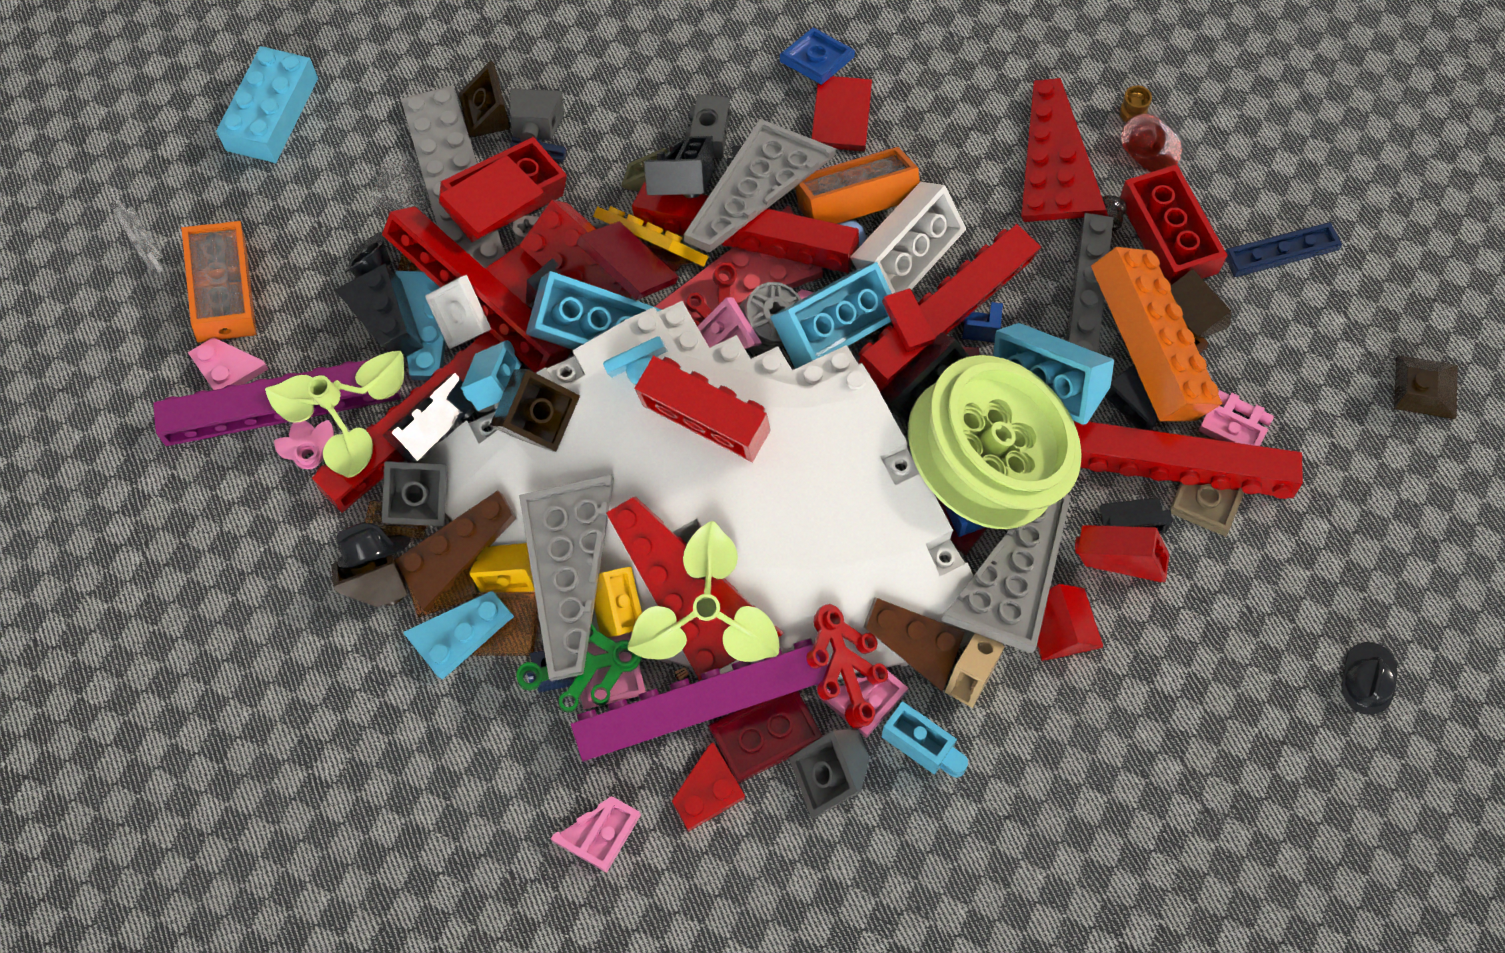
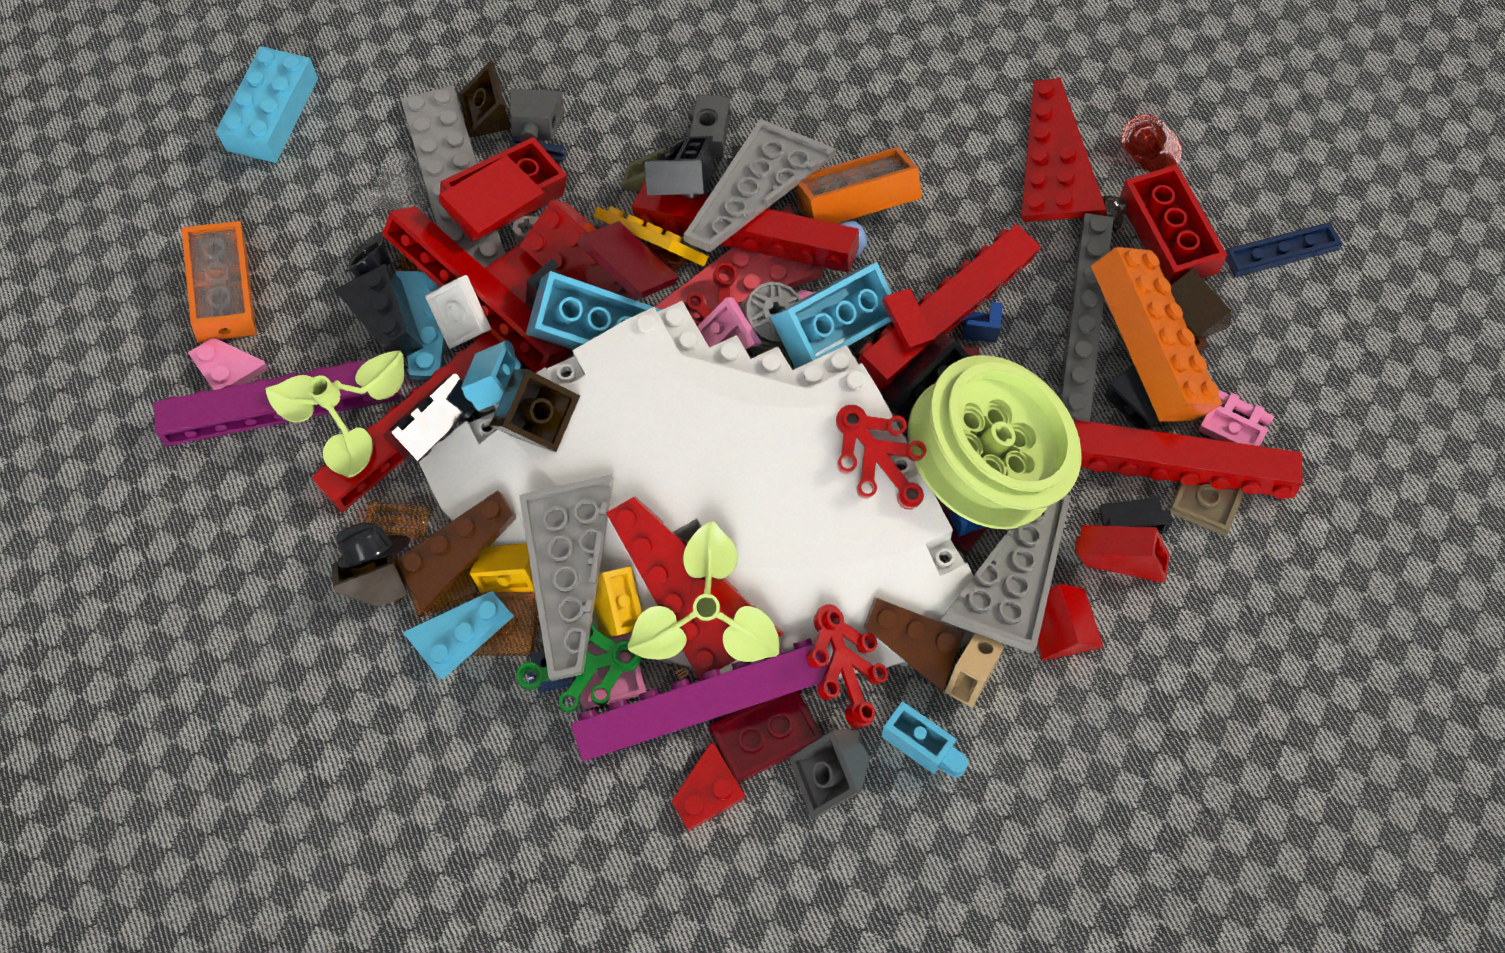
clear plate [110,199,163,275] -> none
bright pink plate [274,420,334,469] -> none
dark grey slope [382,462,447,526] -> none
bright pink wing [551,796,641,873] -> none
medium azure tile [603,336,668,385] -> none
red brick [634,355,771,463] -> none
blue tile [780,27,855,85] -> none
red tile [811,76,872,151] -> none
bright pink wing [819,670,908,738] -> none
white brick [850,182,966,294] -> none
medium azure slope [993,323,1114,425] -> none
pearl gold wheel [1119,85,1152,124] -> none
black piece [1342,642,1398,715] -> none
dark brown slope [1394,355,1458,419] -> none
none -> red plant [836,405,927,510]

